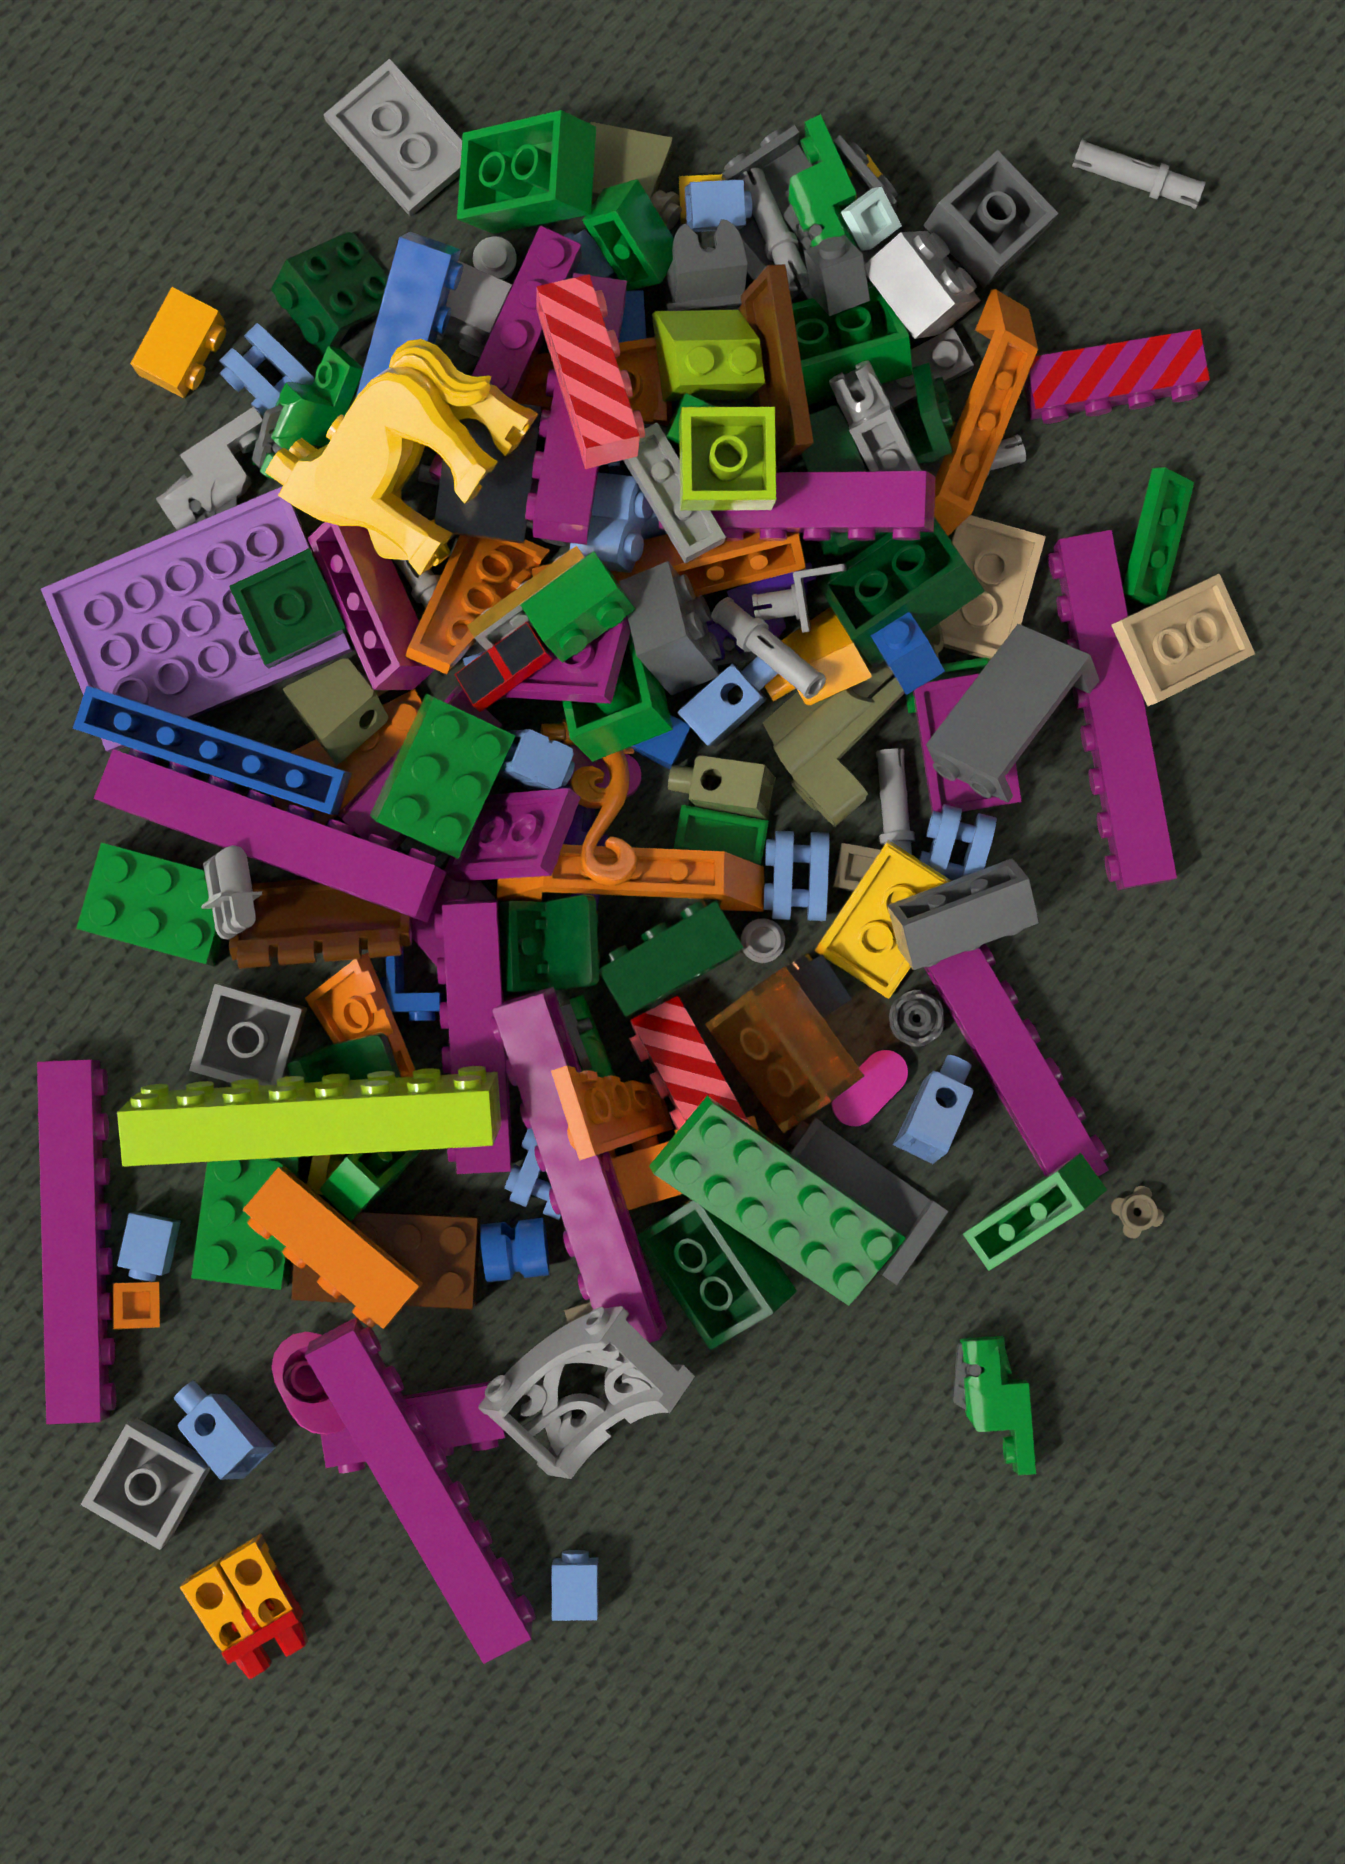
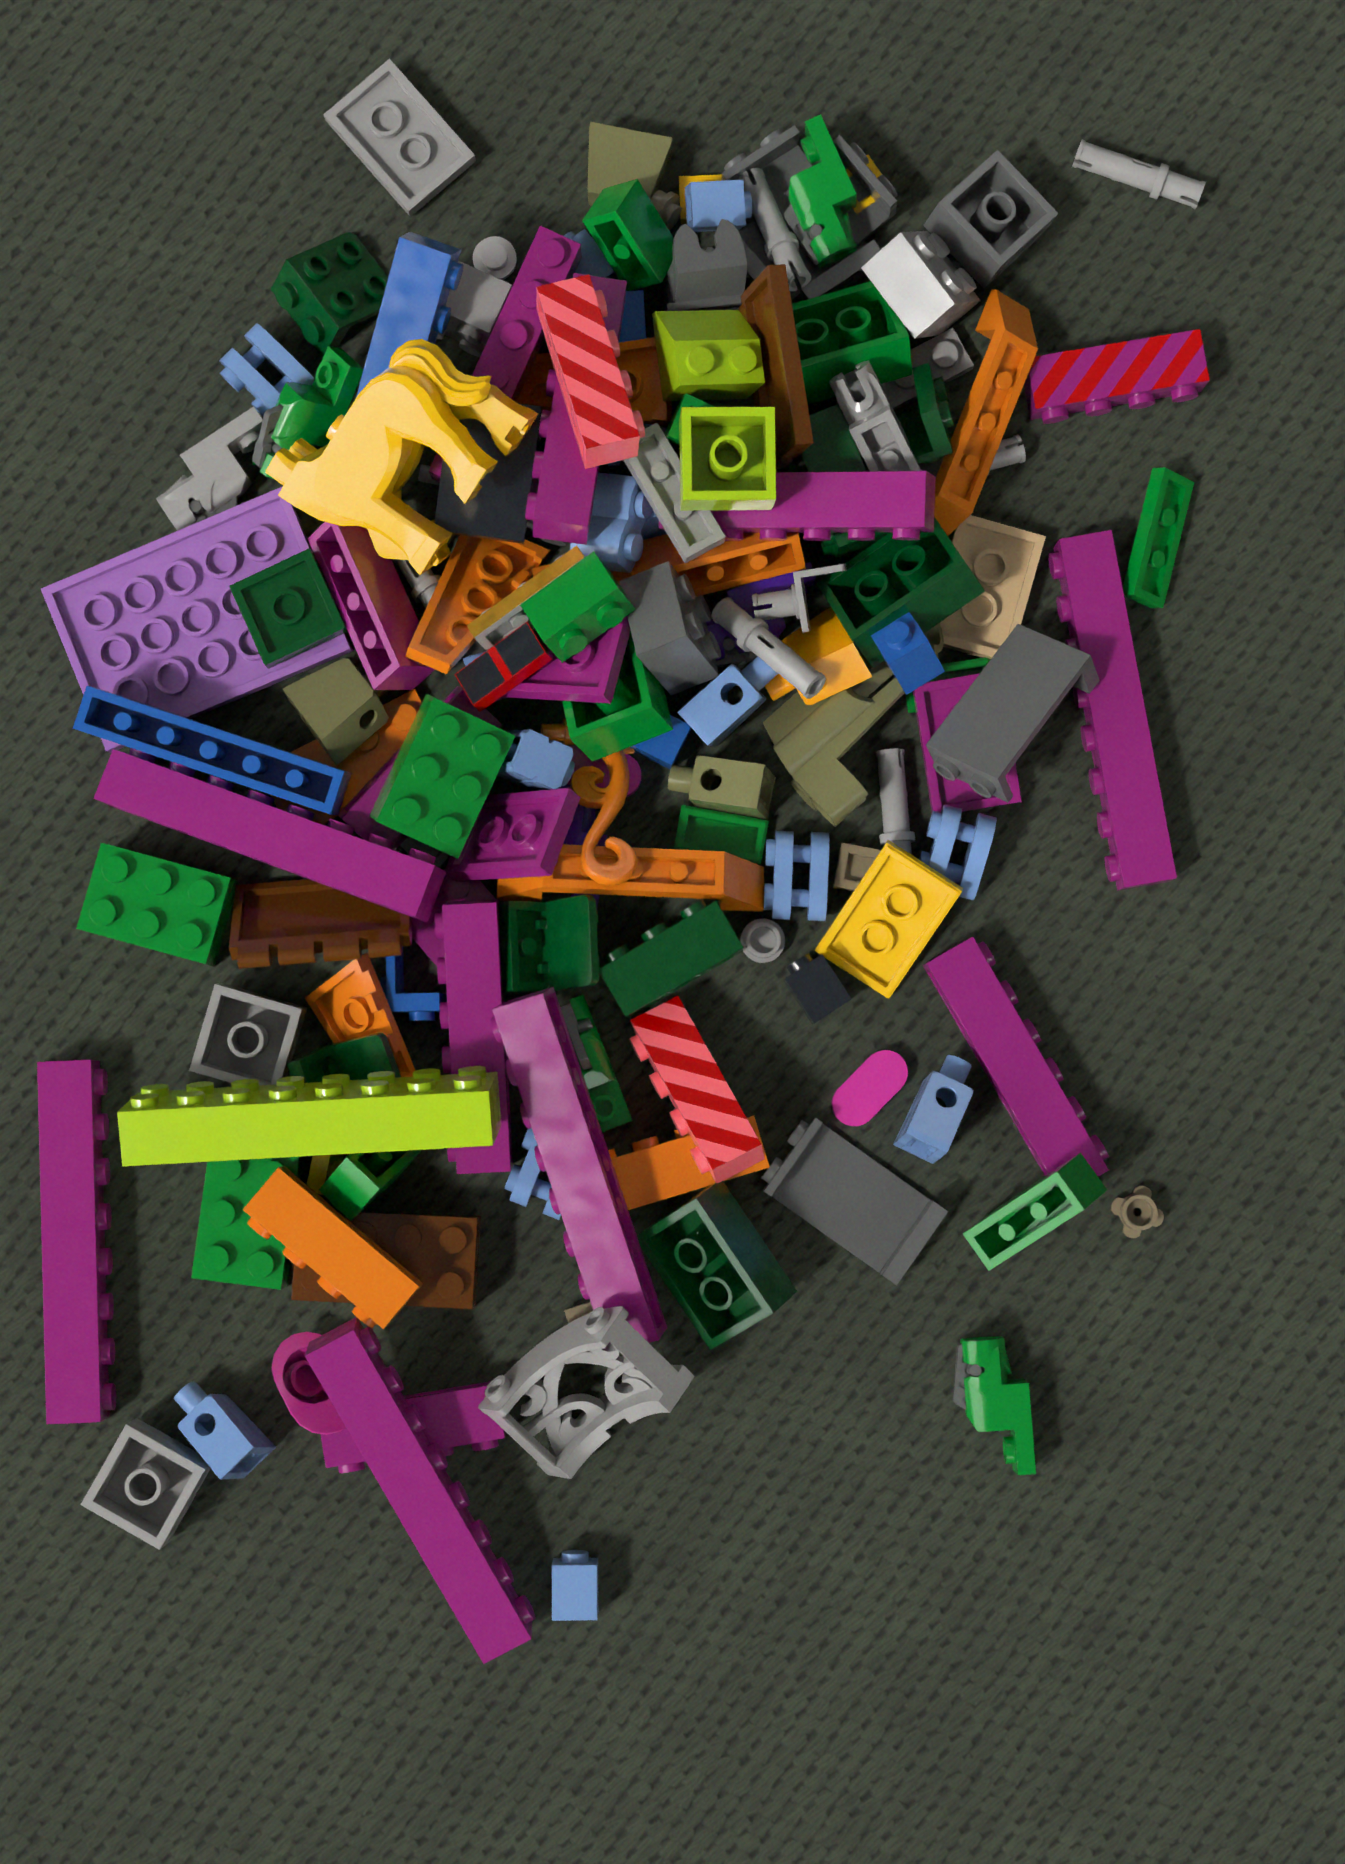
orange plate [113,1282,160,1329] -> none
medium blue brick [117,1211,181,1281] -> none
light orange brick [130,287,226,399] -> none
light orange hips [180,1534,308,1679] -> none
light grey arm [201,845,262,940] -> none
green brick [457,110,596,233] -> none
blue wheel [480,1217,550,1282] -> none
orange wing [551,1066,674,1160] -> none
green plate [649,1095,906,1306] -> none
clear orange brick [705,966,864,1133] -> none
dark grey brick [804,235,870,316] -> none
light aqua plate [841,187,902,251] -> none
dark grey brick [887,858,1039,970] -> none
dark grey plate [889,990,944,1047] -> none
tan plate [1111,574,1255,706] -> none

